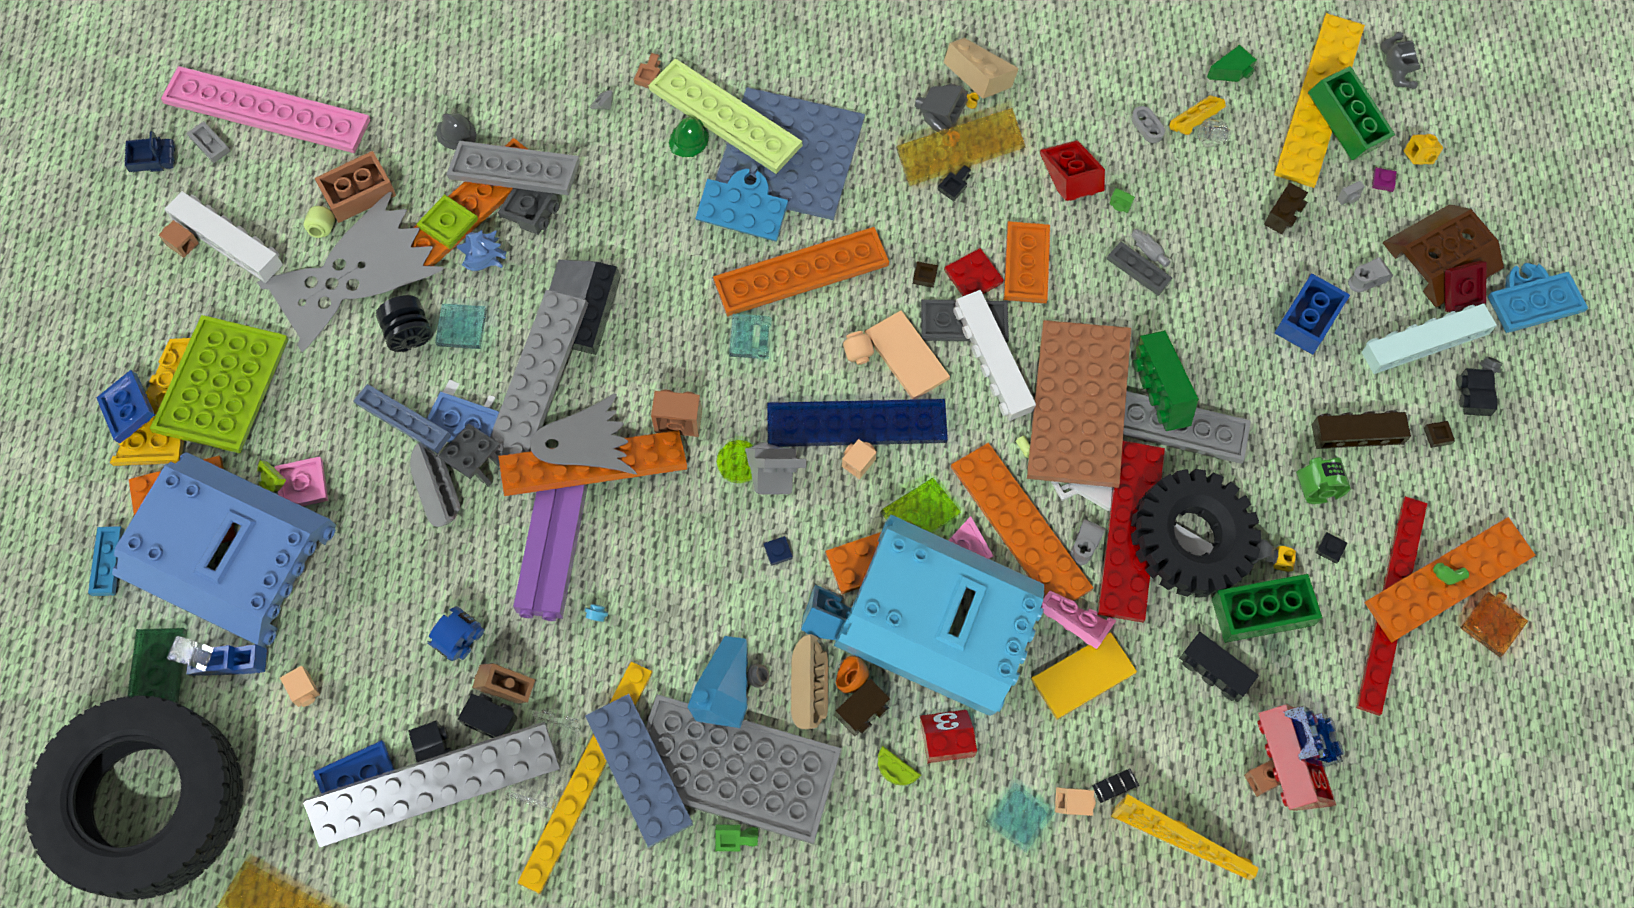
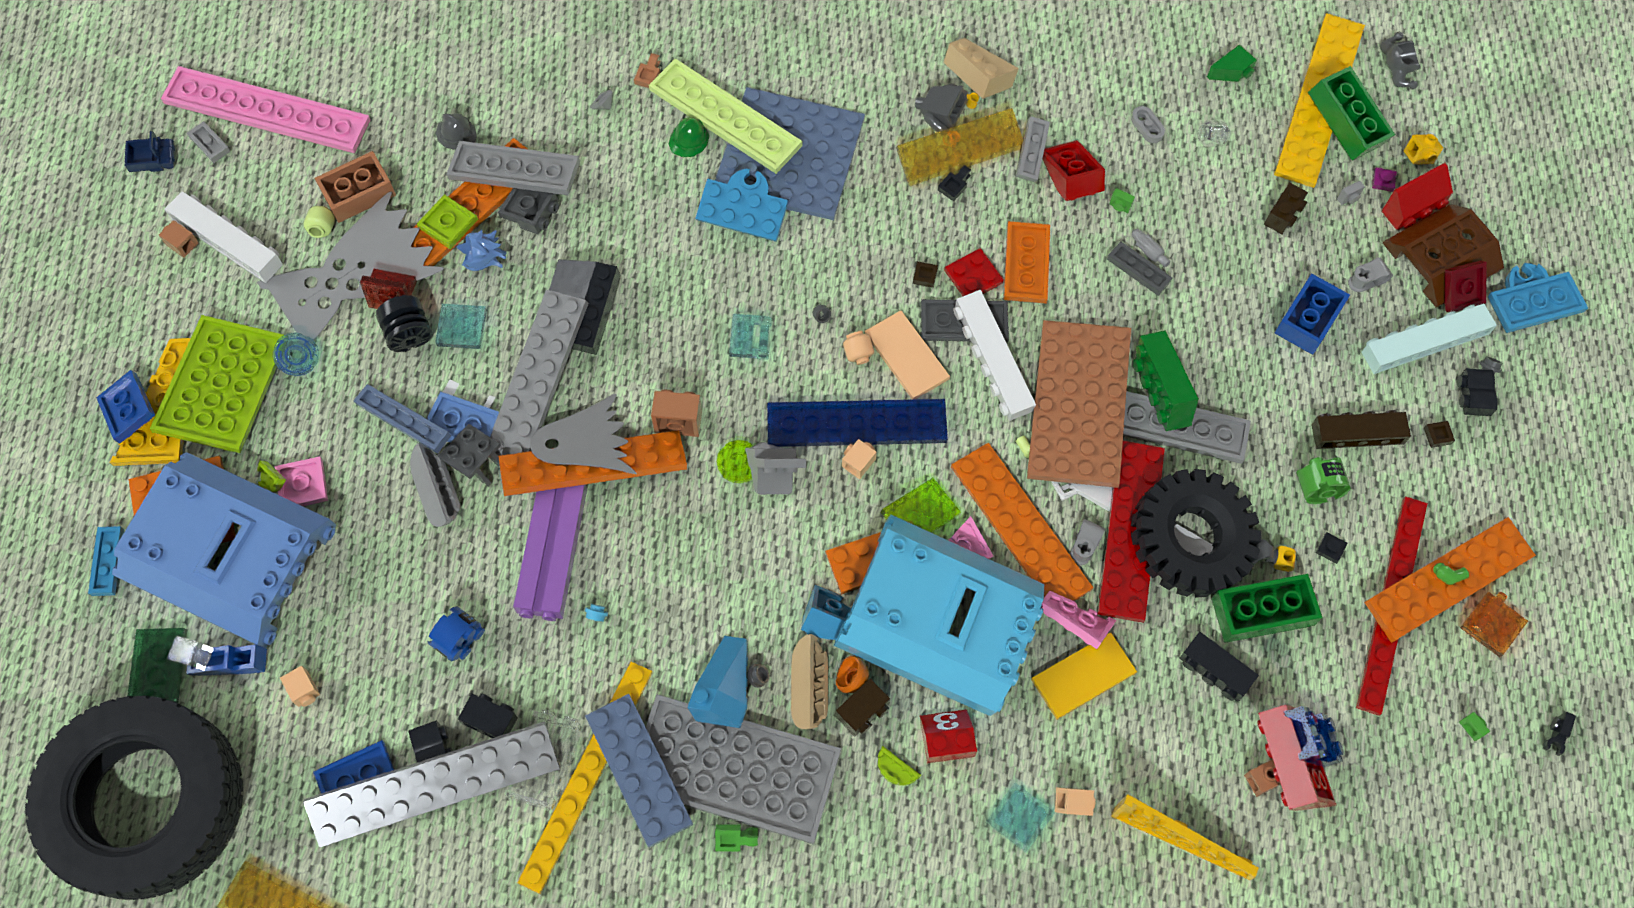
medium nougat hinge [472,663,535,703] -> none
orange plate [713,227,889,316] -> none
dark blue plate [763,536,793,566] -> none
black sticker [1092,768,1140,803] -> none
yellow plate [1169,95,1226,135] -> none
none -> clear light blue tile [273,332,319,376]
none -> clear red bracket [360,269,417,309]
none -> dark grey hinge [812,304,832,323]
none -> light grey plate [1016,116,1050,182]
none -> red slope [1381,163,1453,230]
none -> bright green plate [1459,712,1490,741]
none -> black plate [1543,712,1576,756]

